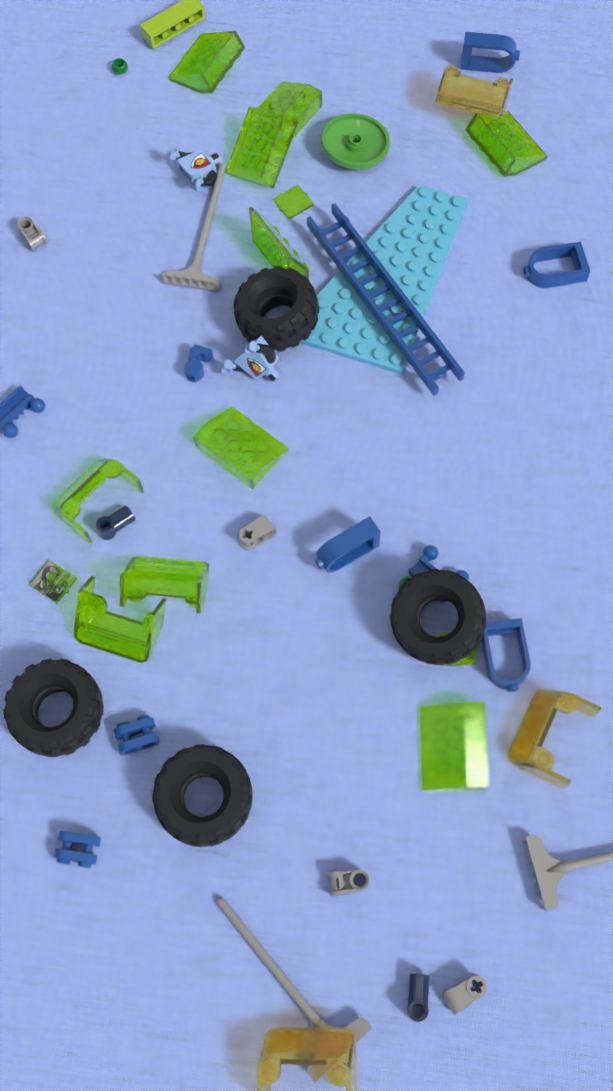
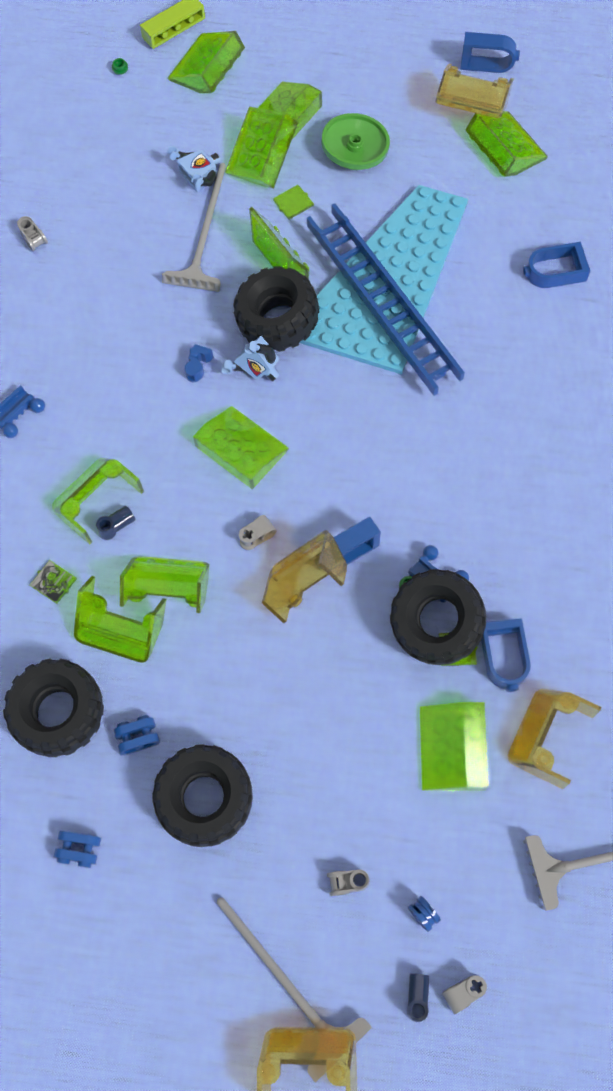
none -> clear yellow windscreen [261,530,347,623]
none -> blue wheel [408,896,441,932]

